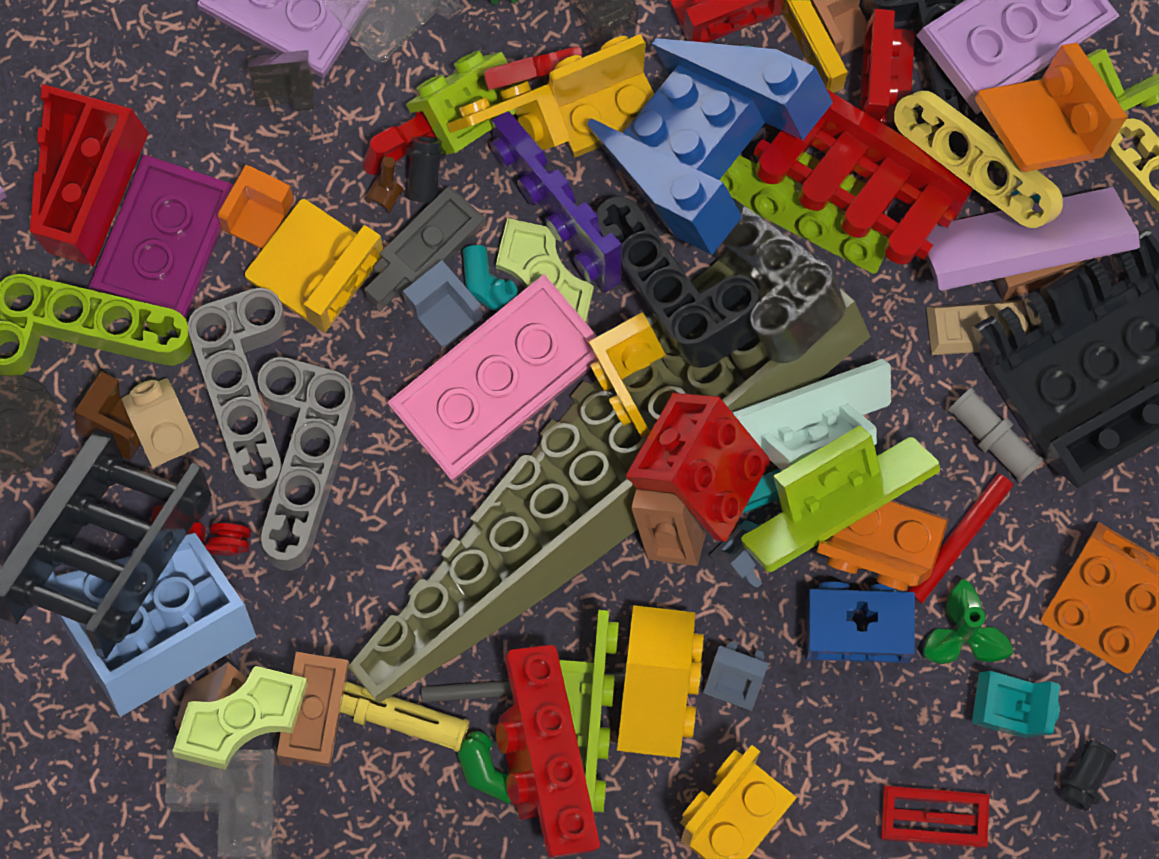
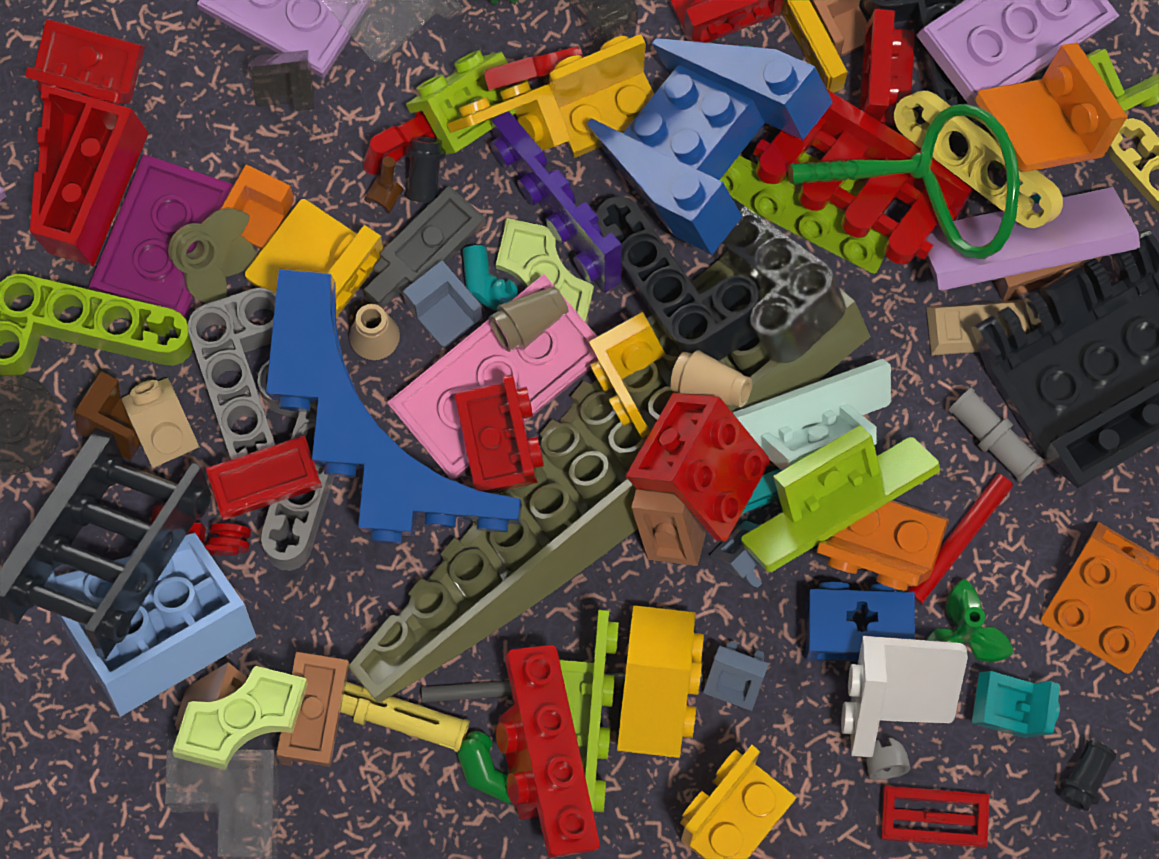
none -> red bracket [25,19,145,104]
none -> olive plate [168,208,258,304]
none -> red tile [206,435,322,521]
none -> blue arch [266,269,522,544]
none -> tan cone [349,304,400,360]
none -> red bracket [455,375,544,493]
none -> dark tan cone [489,286,569,352]
none -> tan cone [671,350,752,407]
none -> green piece [788,104,1020,259]
none -> white bracket [841,636,968,757]
none -> light grey hinge [866,738,911,780]

